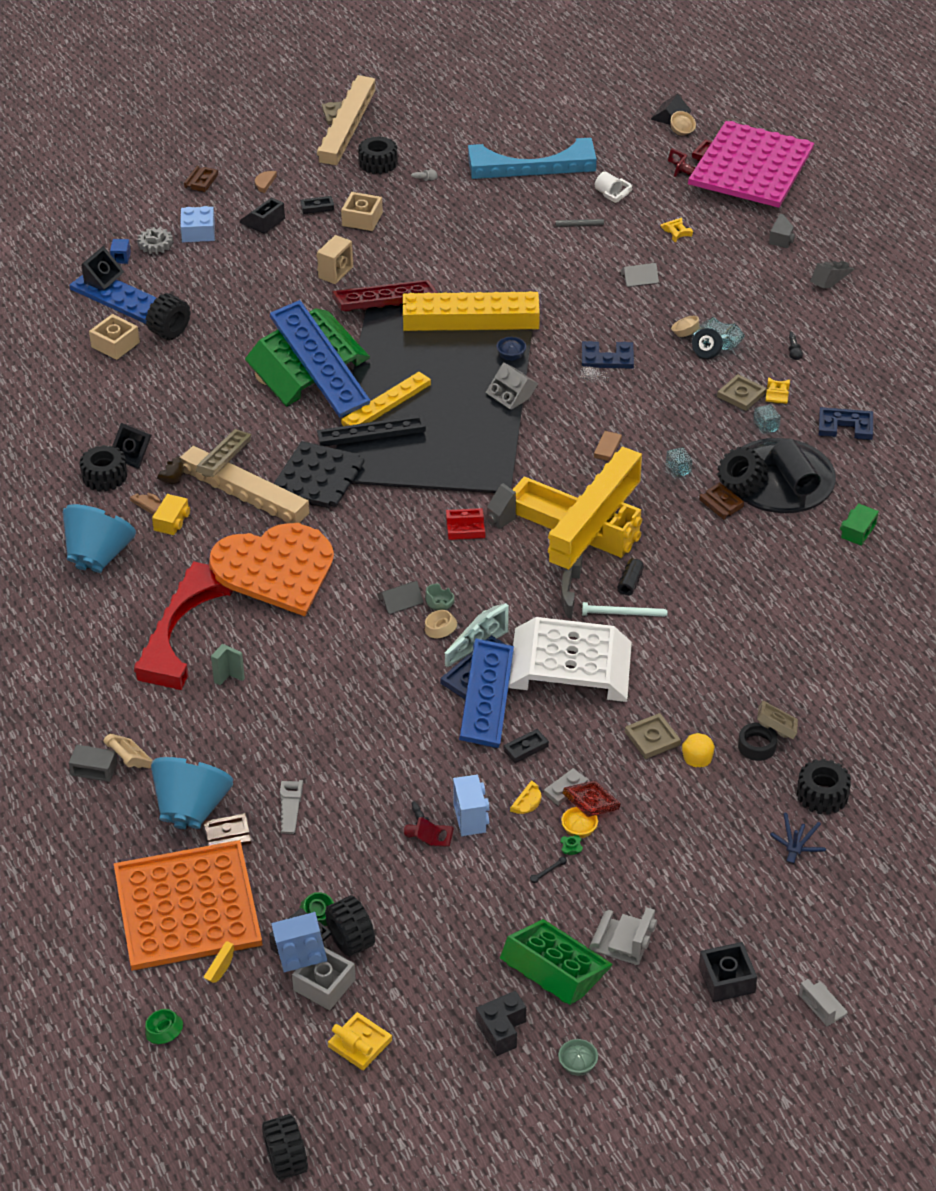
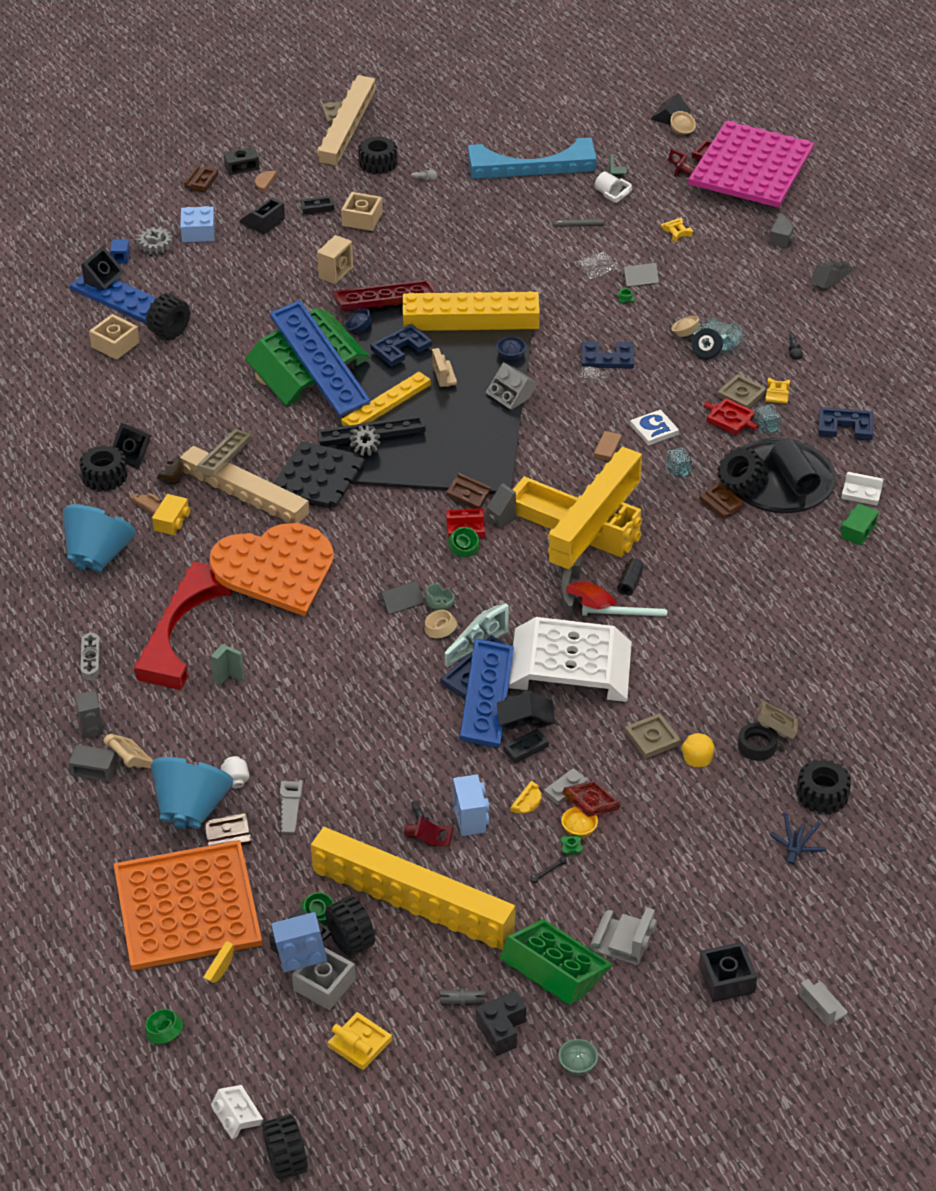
none -> dark grey brick [75,690,104,738]
none -> light grey beam [81,633,100,680]
none -> white bracket [211,1085,263,1139]
none -> white head [220,756,249,789]
none -> pearl dark grey brick [224,147,260,175]
none -> yellow brick [311,827,515,950]
none -> dark blue hat [345,309,372,334]
none -> light grey gear [350,425,380,456]
none -> dark blue plate [370,324,432,367]
none -> tan bracket [432,348,457,387]
none -> dark grey pin [439,988,485,1006]
none -> reddish brown plate [446,473,491,509]
none -> green hat [448,527,480,557]
none -> black brick [497,691,555,730]
none -> red slope [566,580,617,610]
none -> clear plate [576,251,619,279]
none -> sand green panel [608,154,627,175]
none -> green plate [617,288,635,303]
none -> white tile [630,410,679,445]
none -> red plate [704,398,759,435]
none -> white bracket [841,472,883,506]

